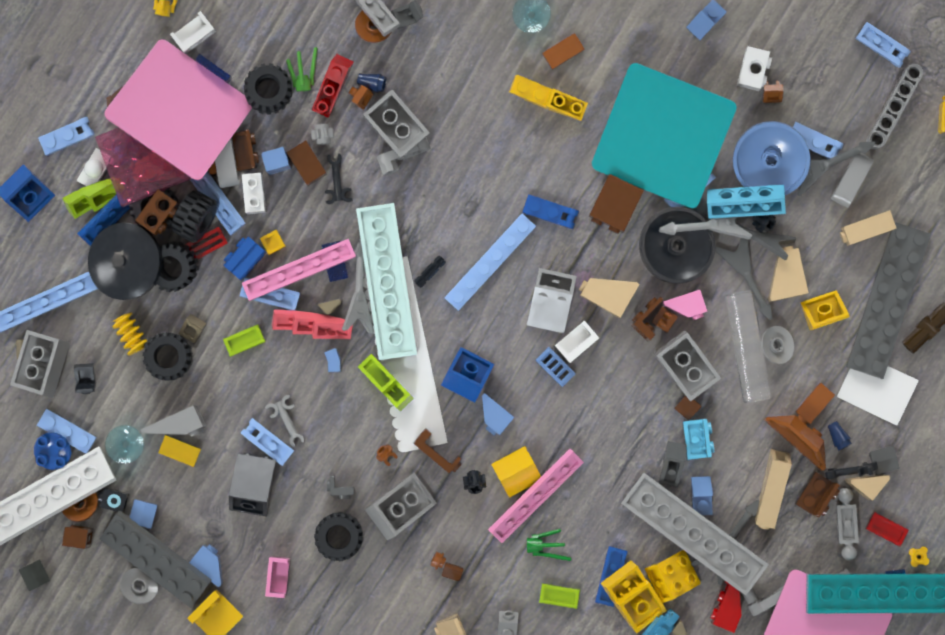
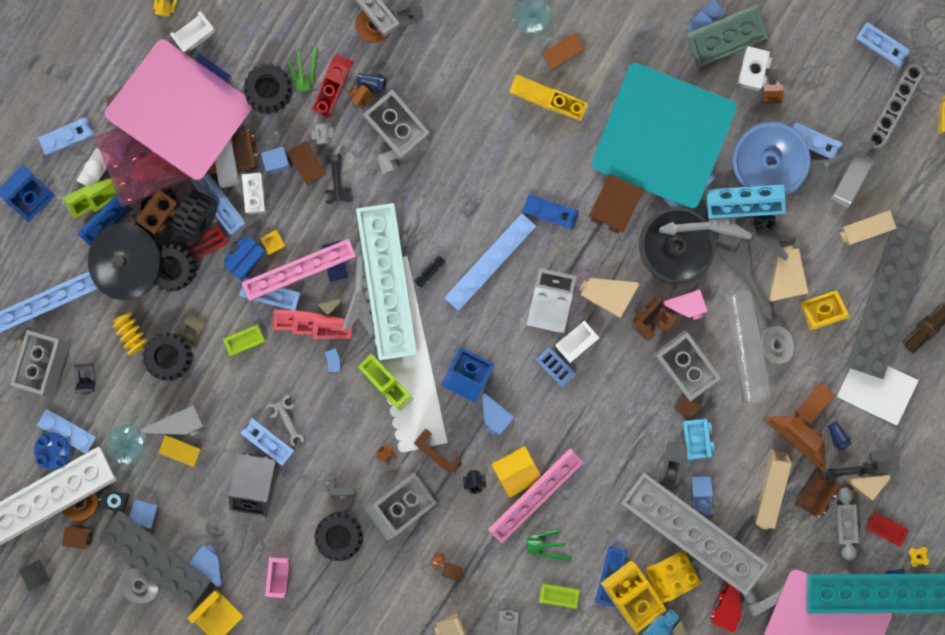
none -> sand green tile [687,4,768,68]

